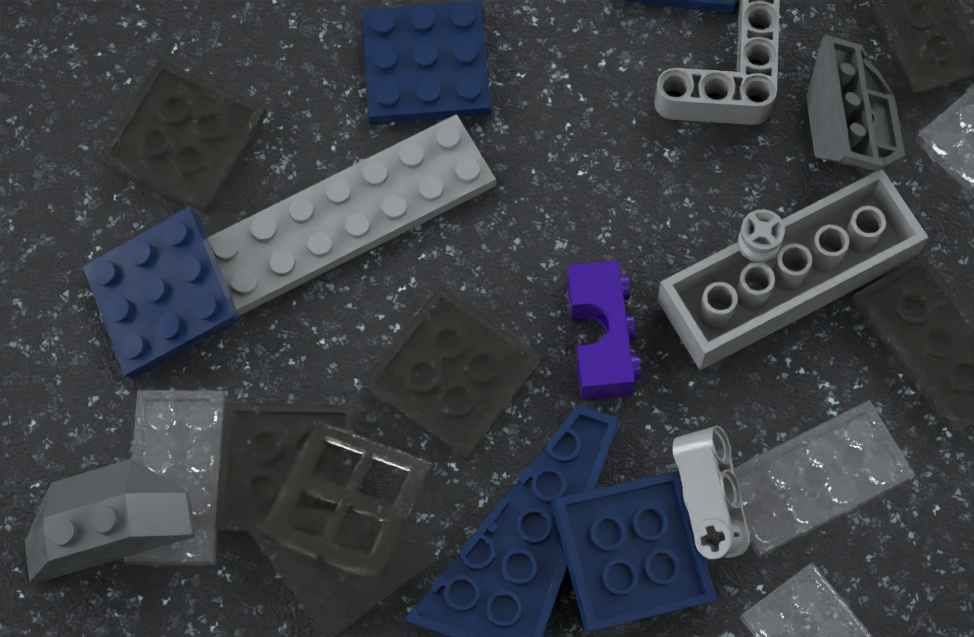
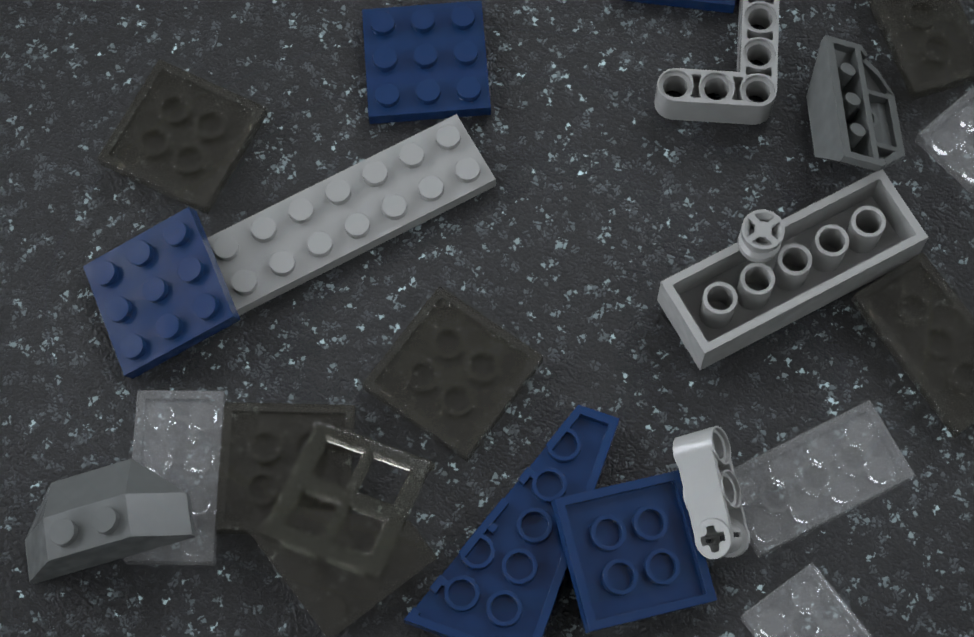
dark purple arch [566,260,641,400] -> none

